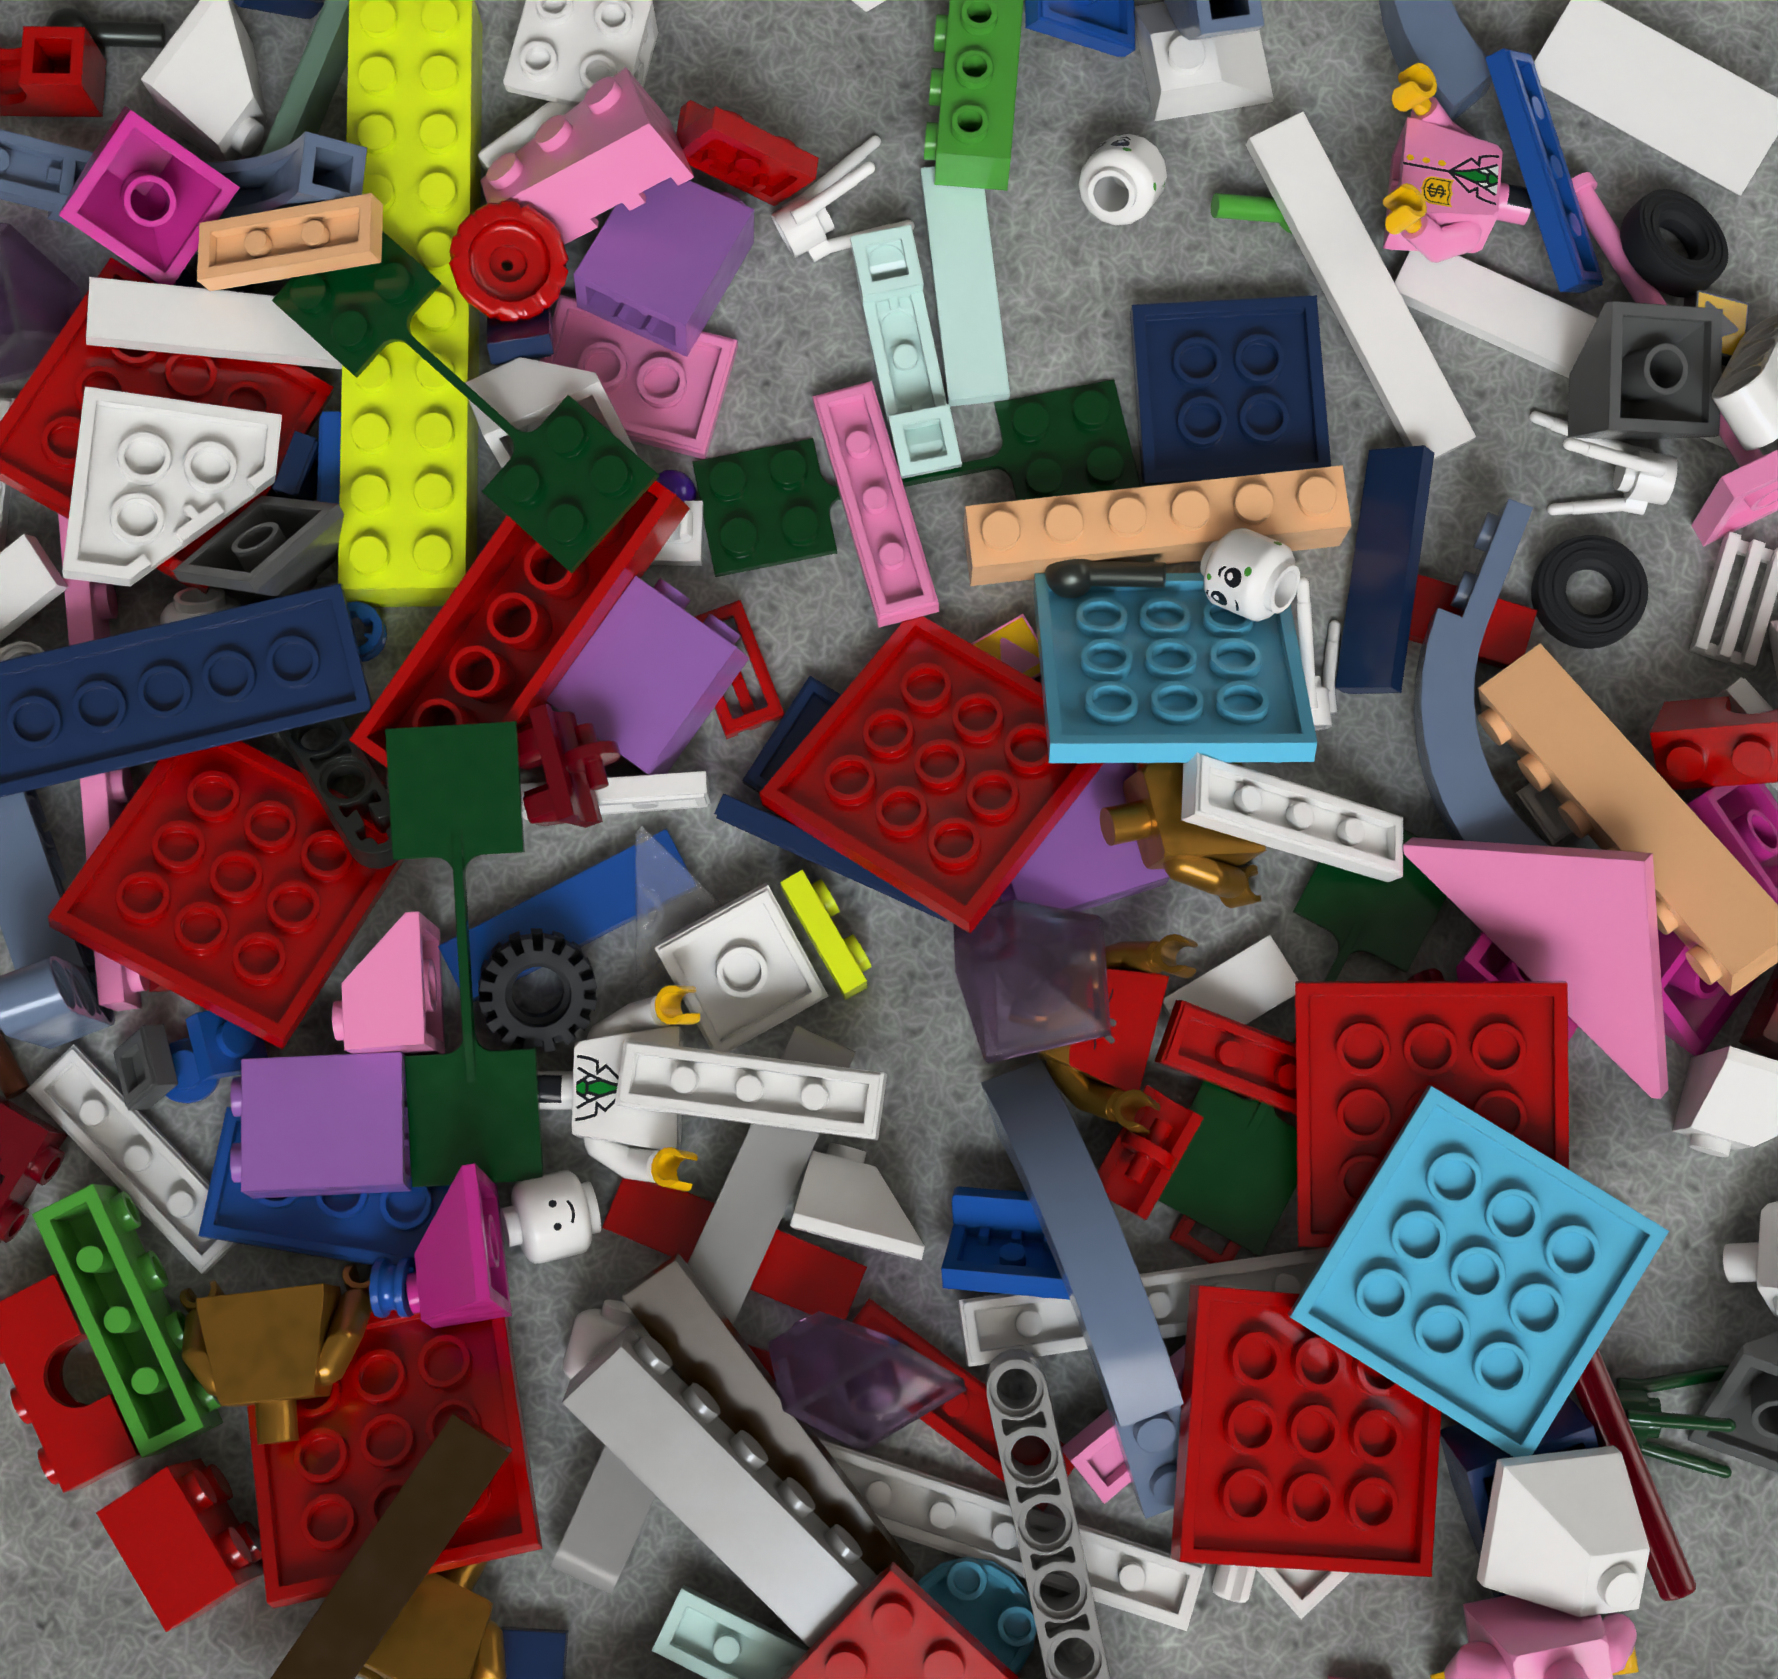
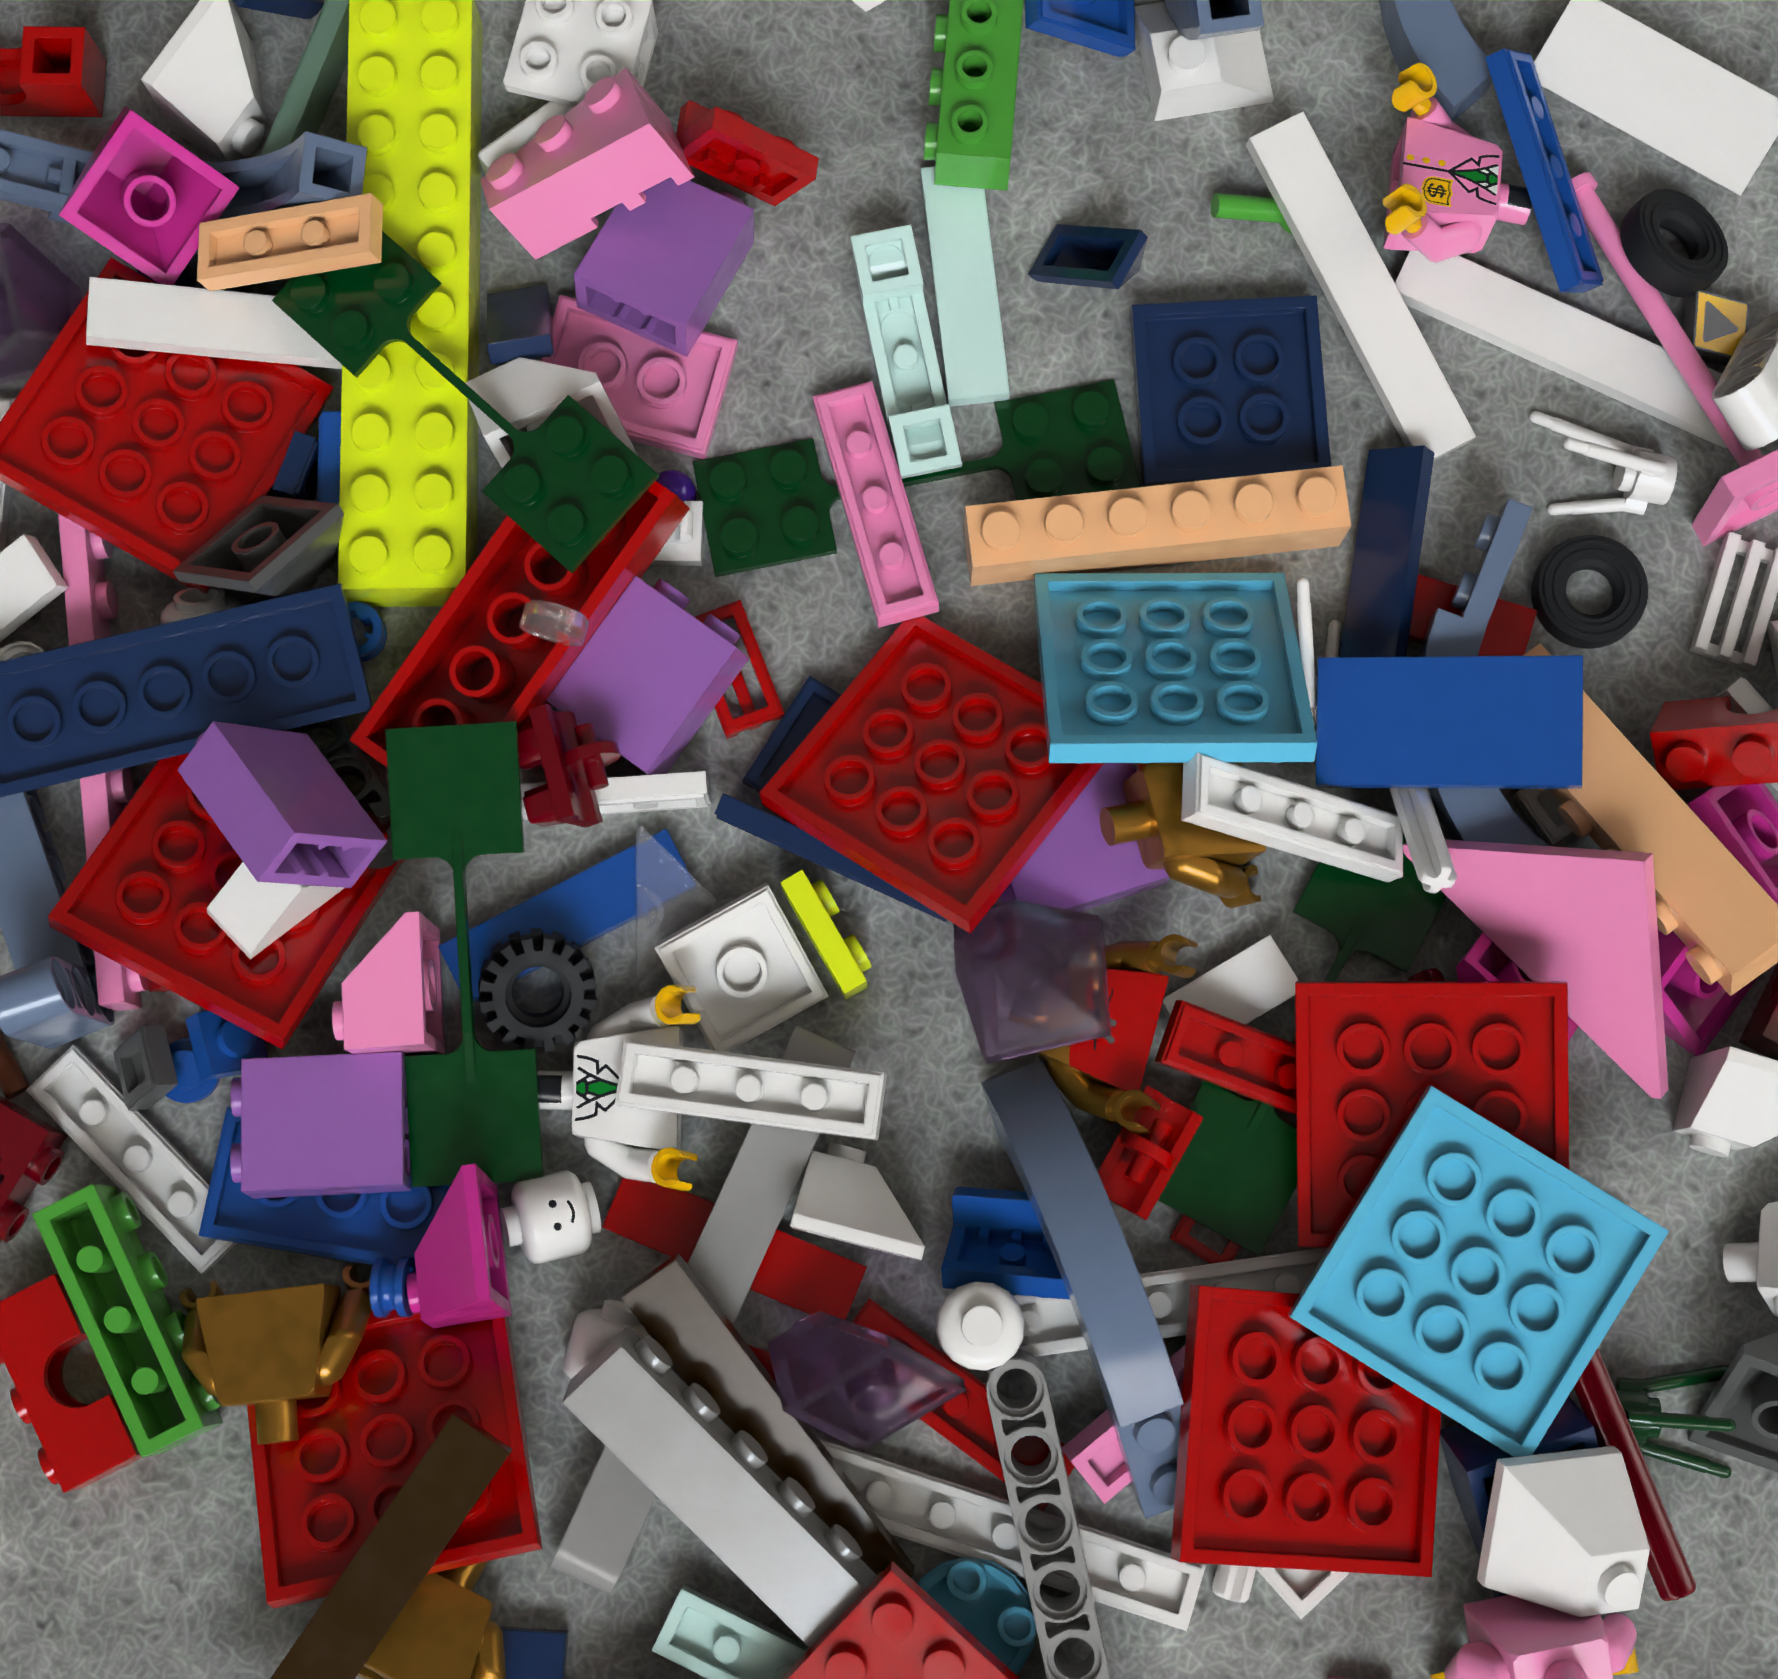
pearl dark grey bar [45,7,164,48] -> none
white plate [62,386,282,587] -> none
red brick [96,1458,264,1632] -> none
red hair [449,201,569,322] -> none
white plant [771,135,915,262] -> none
tile [971,614,1041,681] -> none
pearl dark grey bar [1045,559,1166,598] -> none
white head [1078,134,1167,226] -> none
white head [1200,528,1300,622] -> none
dark grey slope [1568,301,1723,440] -> none
none -> medium lavender brick [177,721,387,888]
none -> white slope [207,862,344,959]
none -> clear tile [519,600,589,646]
none -> white head [935,1281,1025,1371]
none -> dark blue slope [1028,224,1148,289]
none -> blue tile [1316,655,1583,789]
none -> white axle [1389,788,1457,893]

